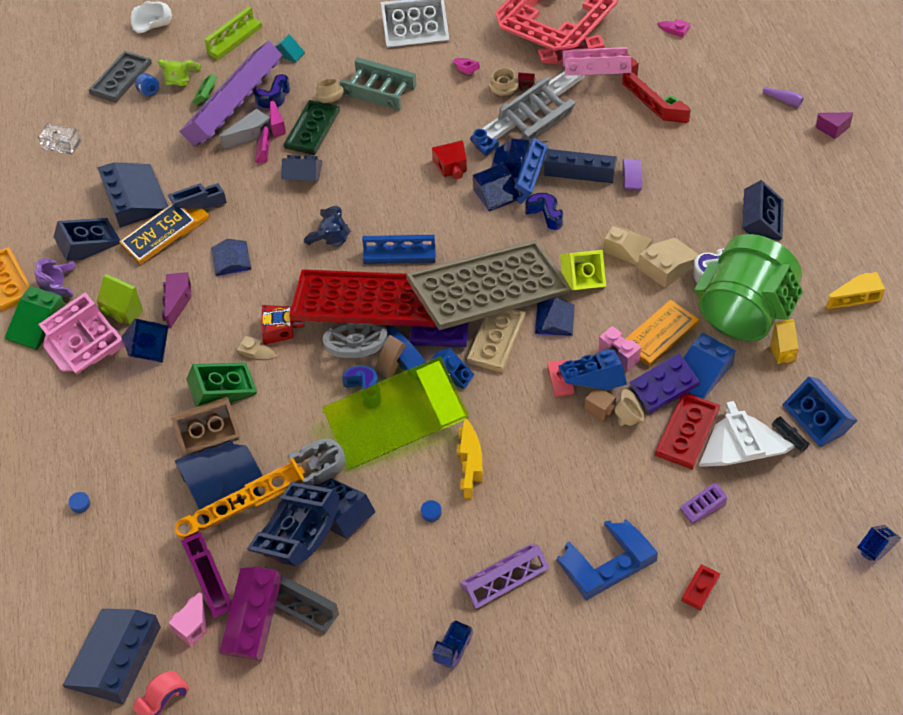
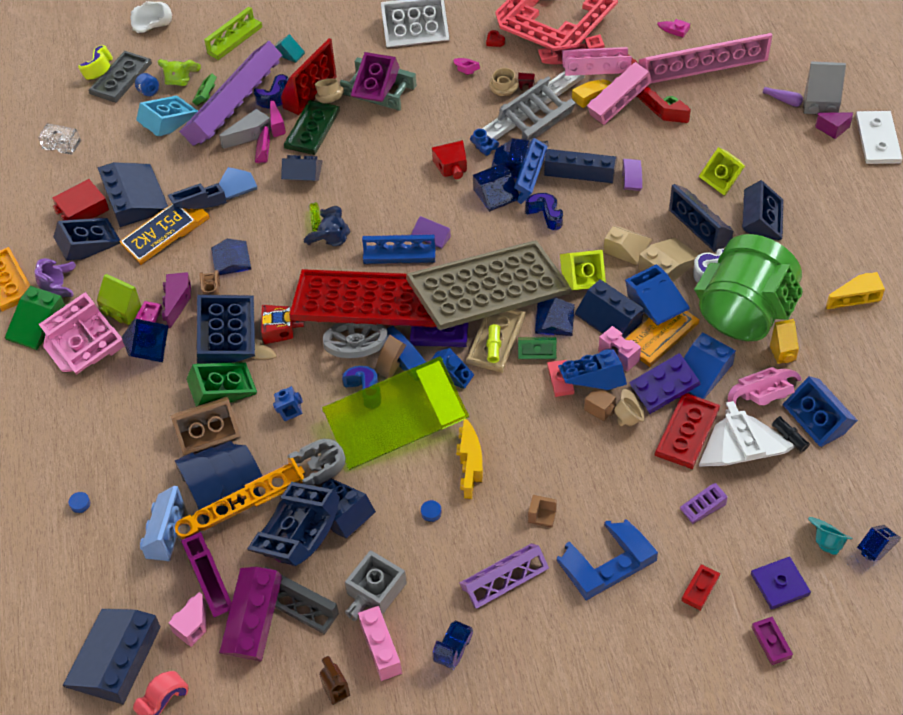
none -> red brick [52,179,109,221]
none -> neon yellow animal [78,45,113,80]
none -> dark pink plate [130,301,163,336]
none -> medium azure slope [136,96,198,136]
none -> light blue slope [140,486,185,561]
none -> dark blue slope [197,295,255,364]
none -> medium nougat piece [199,270,220,295]
none -> medium blue slope [219,167,257,200]
none -> blue brick [273,386,303,421]
none -> red slope [281,38,337,115]
none -> clear neon green axle [309,202,321,232]
none -> reddish brown piece [319,656,350,705]
none -> light grey brick [345,550,407,621]
none -> magenta slope [350,52,399,102]
none -> bright pink brick [358,606,402,681]
none -> medium lavender slope [411,216,451,249]
none -> red tile [486,30,505,47]
none -> neon yellow pin [486,324,501,363]
none -> green panel [518,337,557,359]
none -> medium nougat panel [528,495,557,527]
none -> yellow slope [572,79,612,108]
none -> dark blue slope [575,279,644,339]
none -> bright pink brick [587,62,652,125]
none -> blue slope [625,264,690,325]
none -> bright pink slope [639,33,772,84]
none -> dark blue slope [669,184,734,253]
none -> neon yellow slope [698,147,745,196]
none -> bright pink plate [728,367,802,405]
none -> dark purple plate [751,556,811,610]
none -> magenta plate [751,616,793,665]
none -> light grey slope [803,62,846,114]
none -> teal piece [808,517,853,555]
none -> white plate [856,111,902,164]

